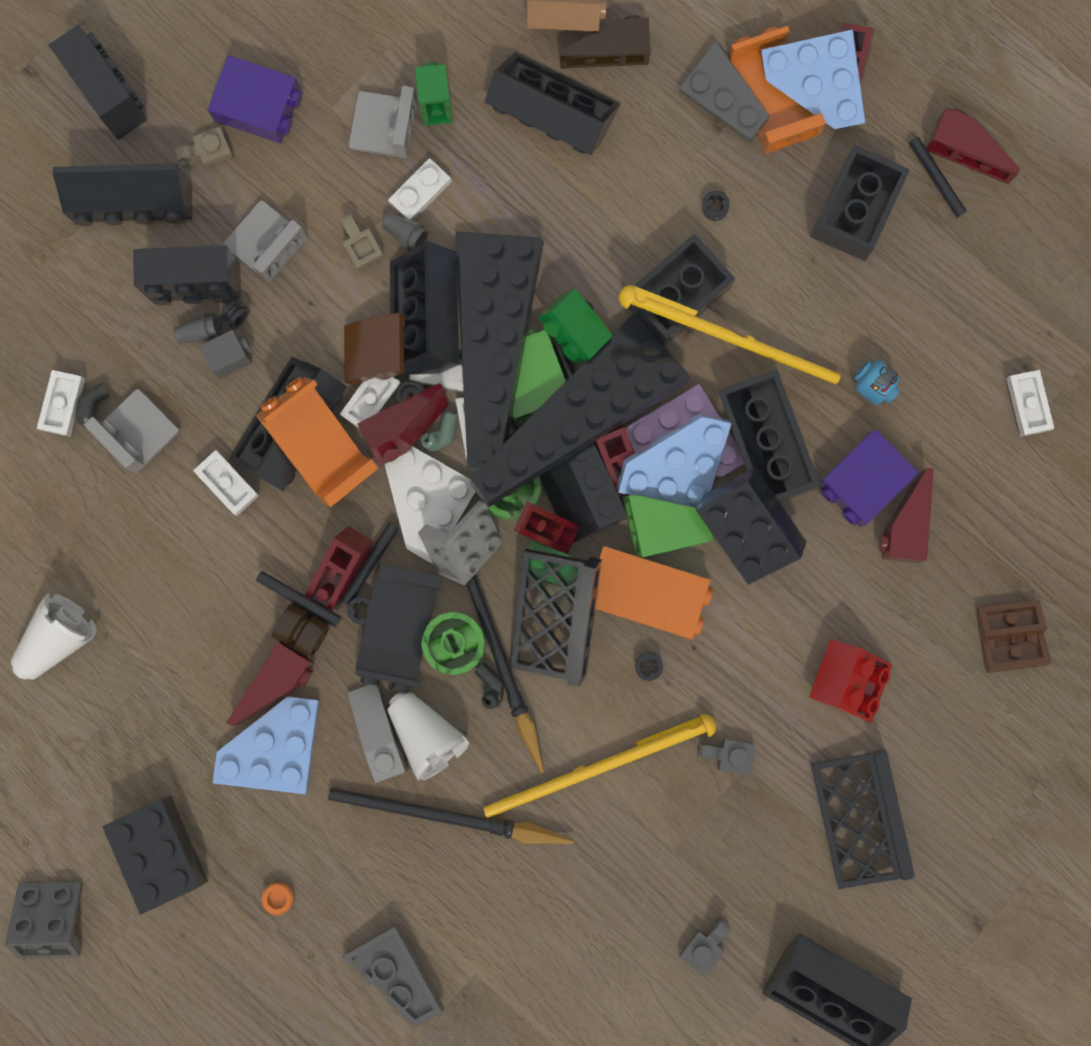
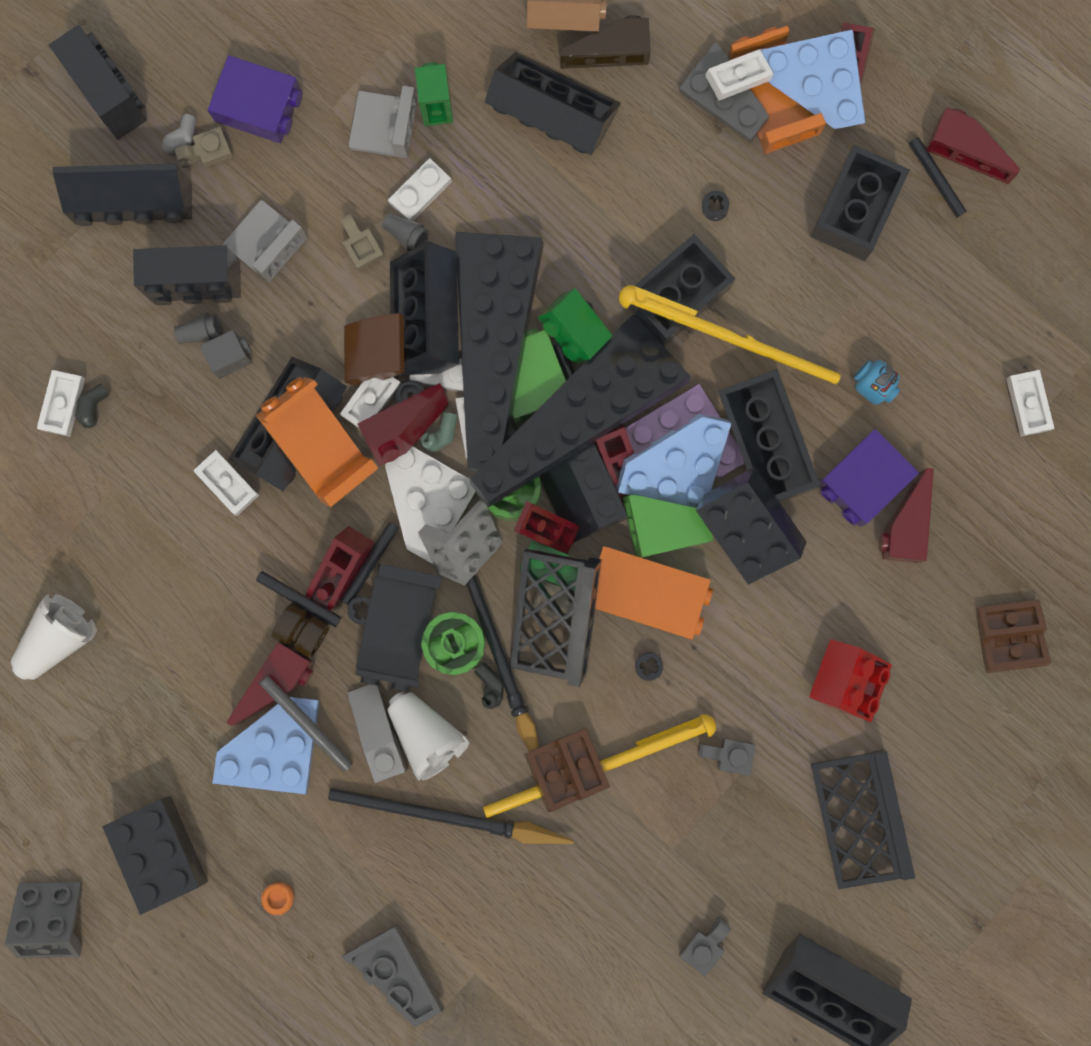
light grey bracket [84,389,180,474] -> none
black bush [220,299,250,330] -> none
none -> light grey arm [162,114,197,155]
none -> dark grey bar [258,674,353,772]
none -> reddish brown slope [524,728,610,812]
none -> white plate [705,49,774,101]

